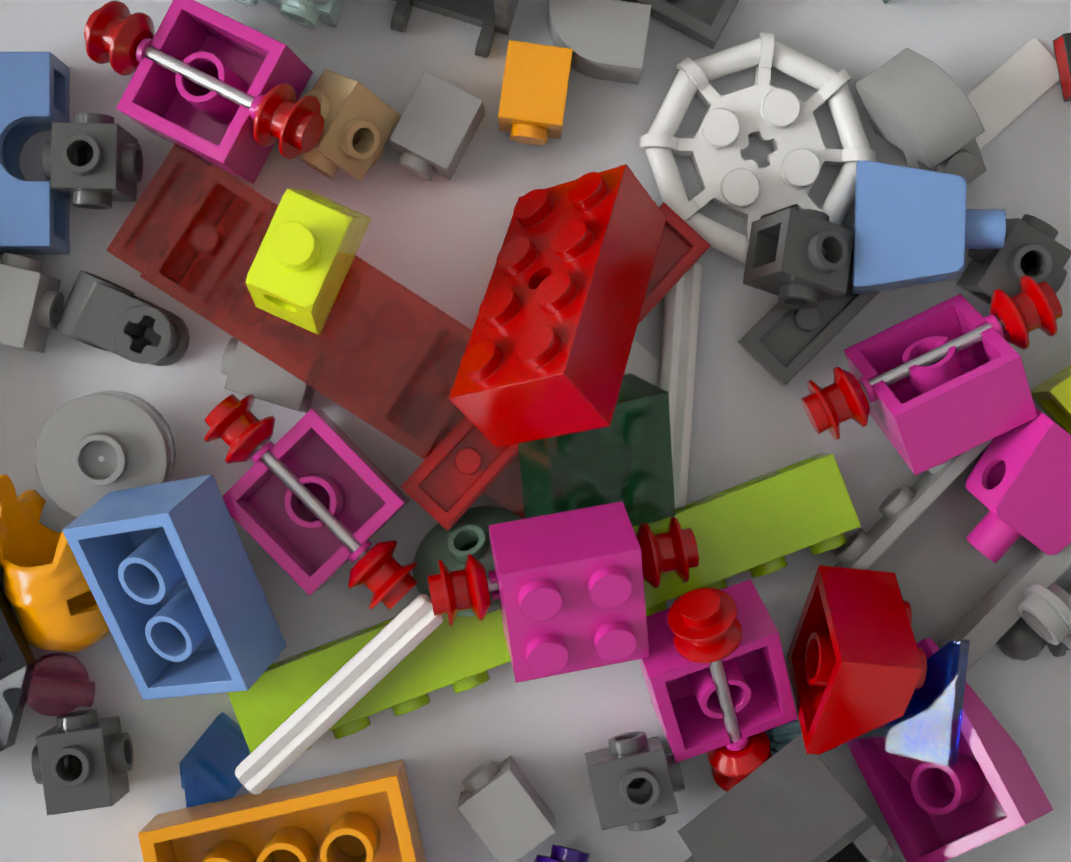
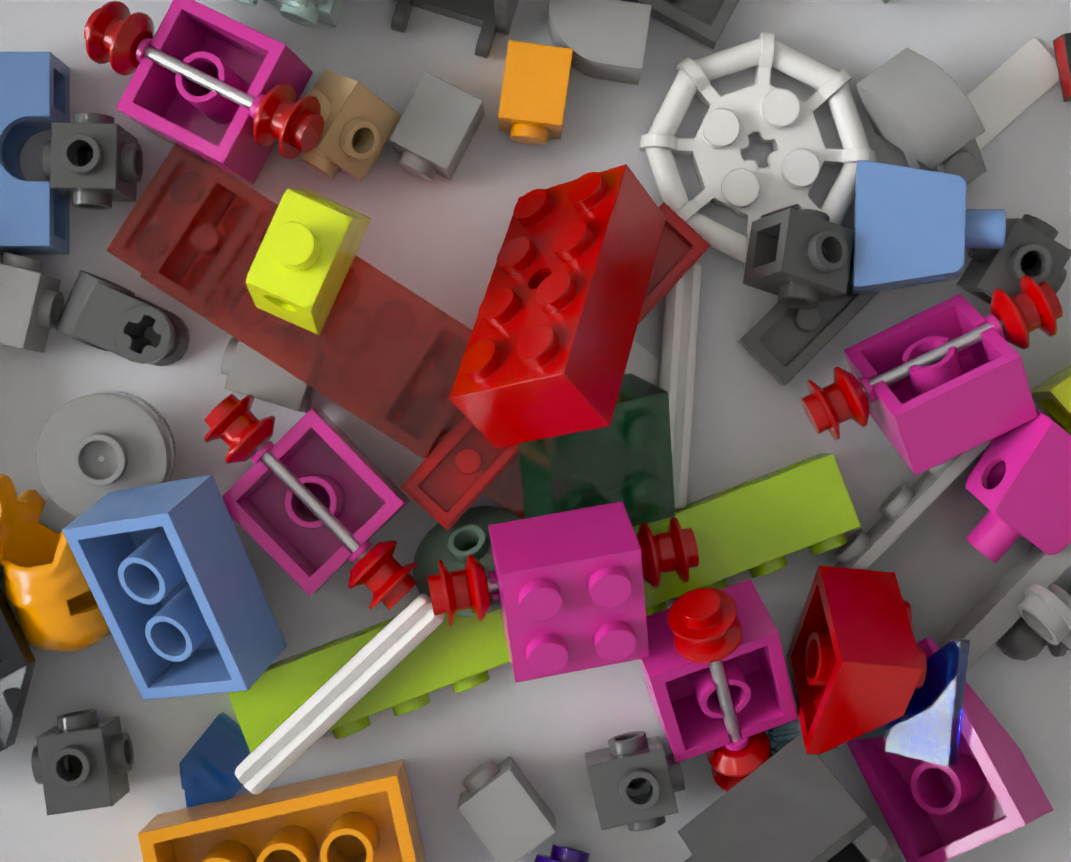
clear pink plate [25,652,95,716] -> none

